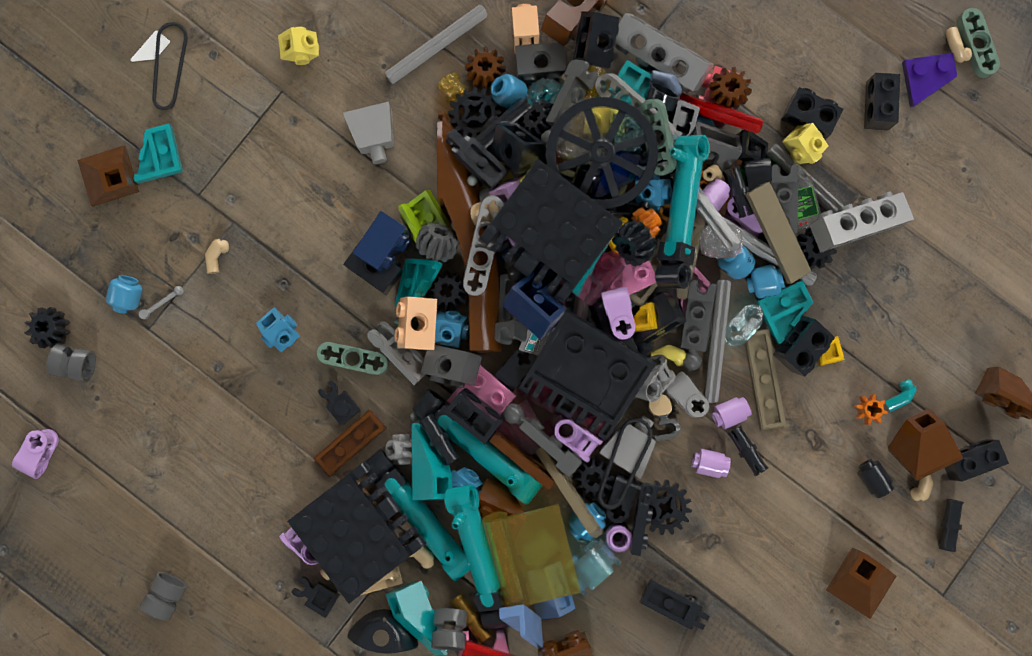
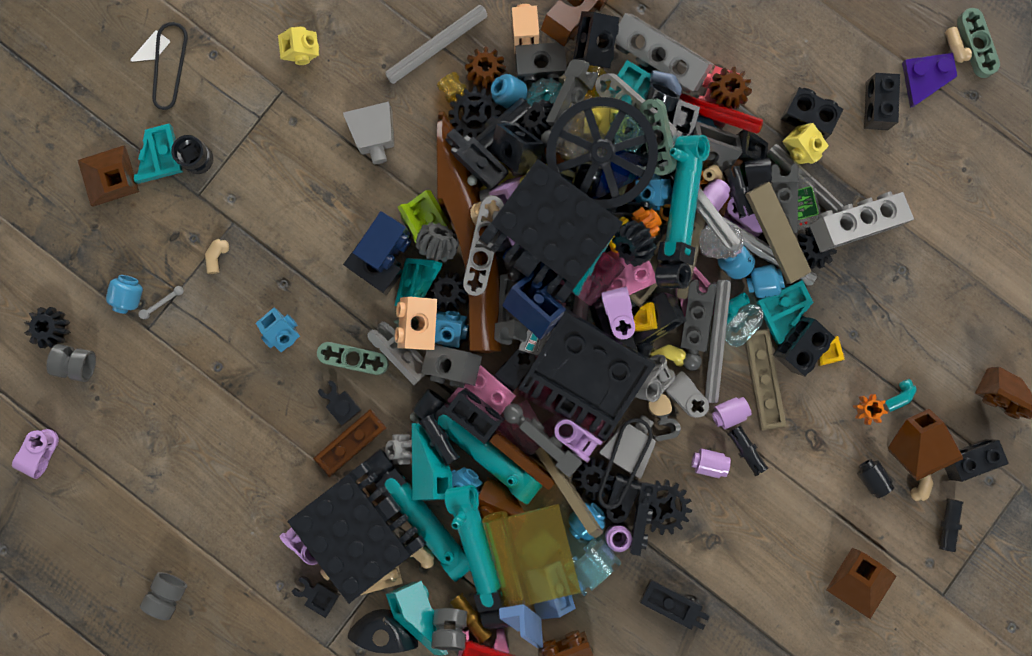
none -> black wheel [171,135,213,174]
none -> teal arm [727,292,750,325]

